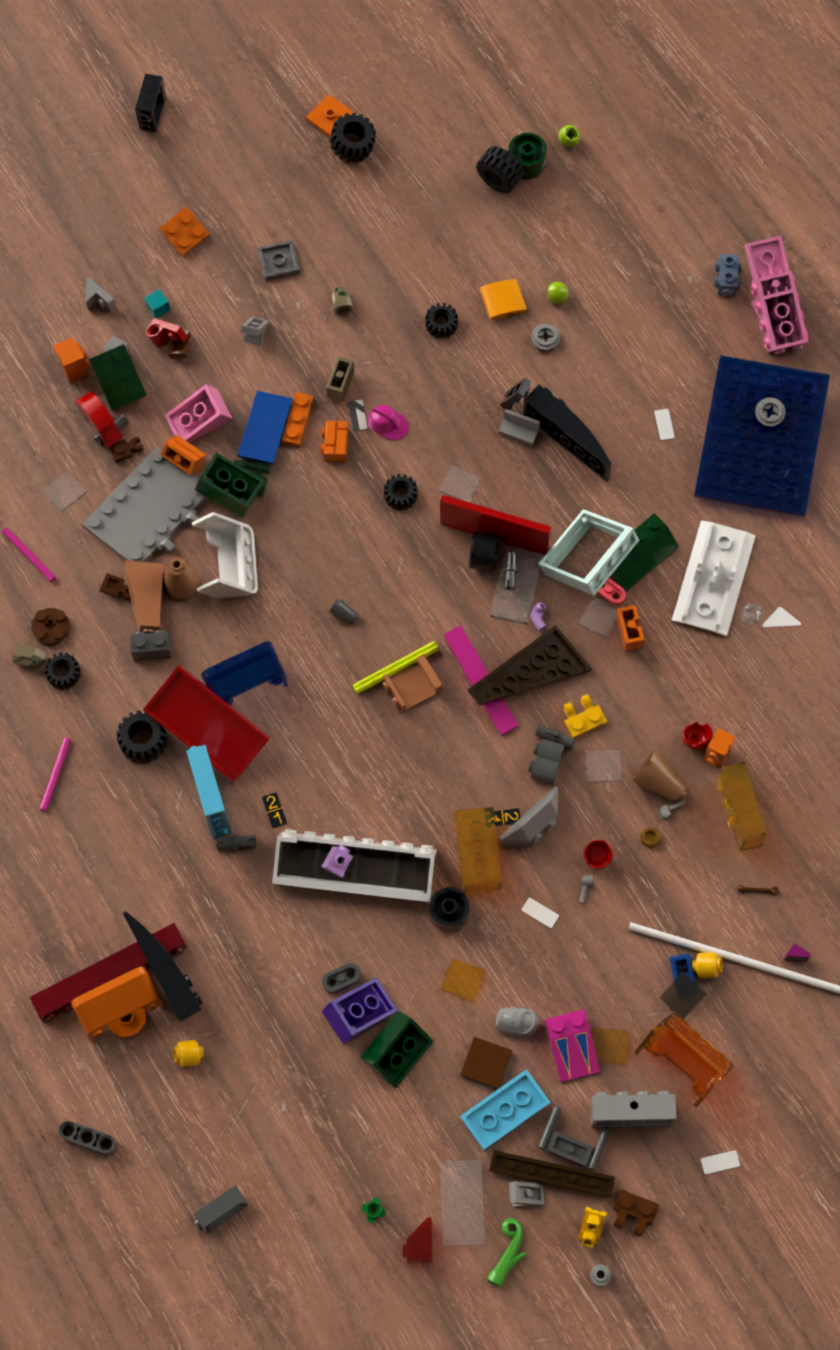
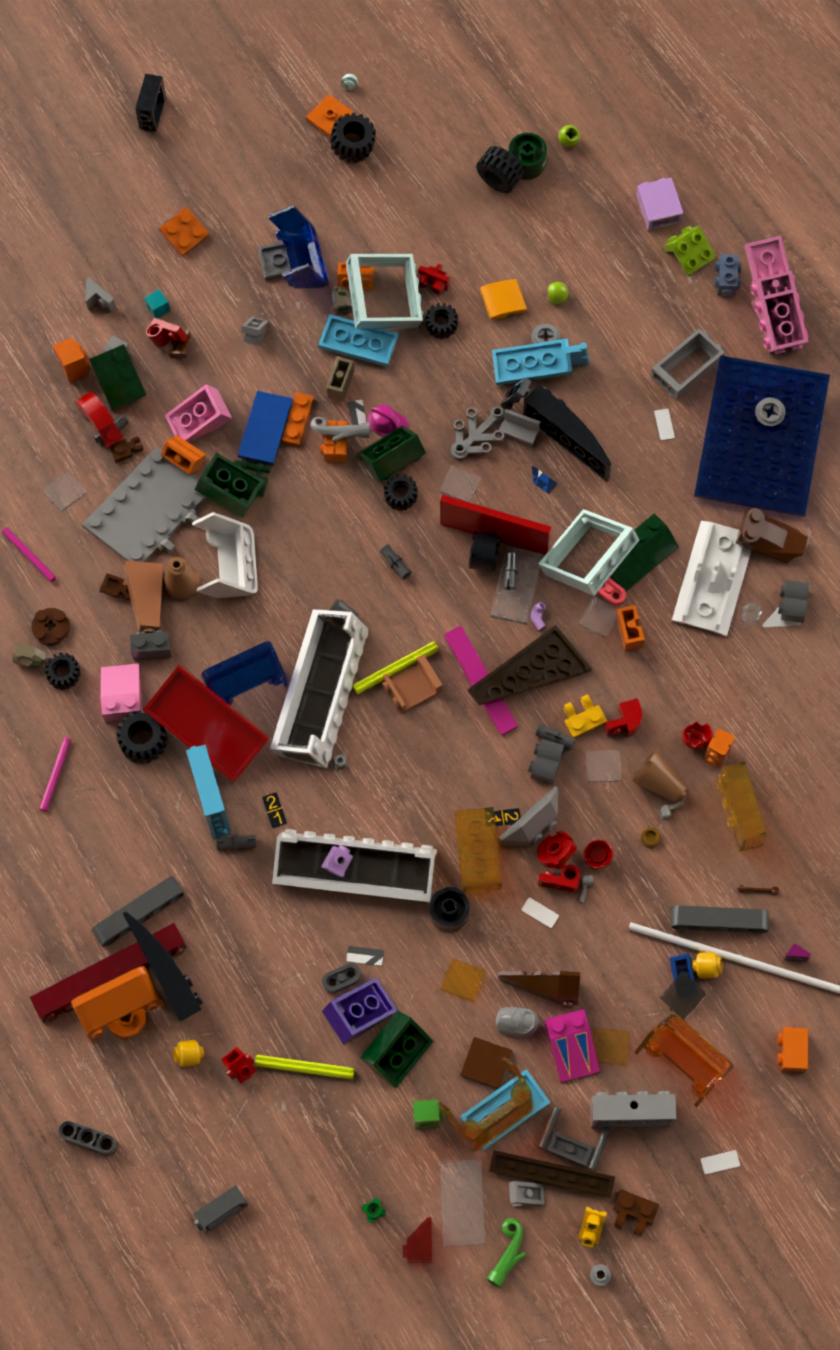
none -> dark grey beam [92,877,184,947]
none -> bright pink slope [101,663,143,722]
none -> red brick [221,1047,257,1084]
none -> neon yellow axle [255,1055,355,1080]
none -> clear blue windscreen [268,204,329,289]
none -> window [270,609,368,768]
none -> light grey plant [310,417,370,442]
none -> medium azure plate [318,314,399,367]
none -> light grey piece [333,754,348,769]
none -> orange bracket [337,262,374,290]
none -> light aqua plate [341,74,358,90]
none -> light aqua window [346,254,424,329]
none -> sticker [347,946,384,966]
none -> dark green slope [357,425,426,482]
none -> dark grey pin [380,544,412,580]
none -> bright green brick [413,1099,443,1129]
none -> red hips [418,264,450,295]
none -> clear orange windscreen [437,1056,534,1152]
none -> light grey plant [451,407,505,459]
none -> medium azure hinge [492,338,590,386]
none -> reddish brown wedge [498,971,580,1008]
none -> sticker [532,466,557,493]
none -> red plate [537,831,577,869]
none -> red plate [538,864,580,894]
none -> red brick [605,698,642,737]
none -> lavender brick [636,178,684,231]
none -> light grey piece [651,328,725,400]
none -> lime bracket [663,226,715,275]
none -> dark grey beam [670,905,769,933]
none -> reddish brown slope [735,508,808,564]
none -> orange brick [777,1027,808,1073]
none -> dark grey brick [778,580,809,623]

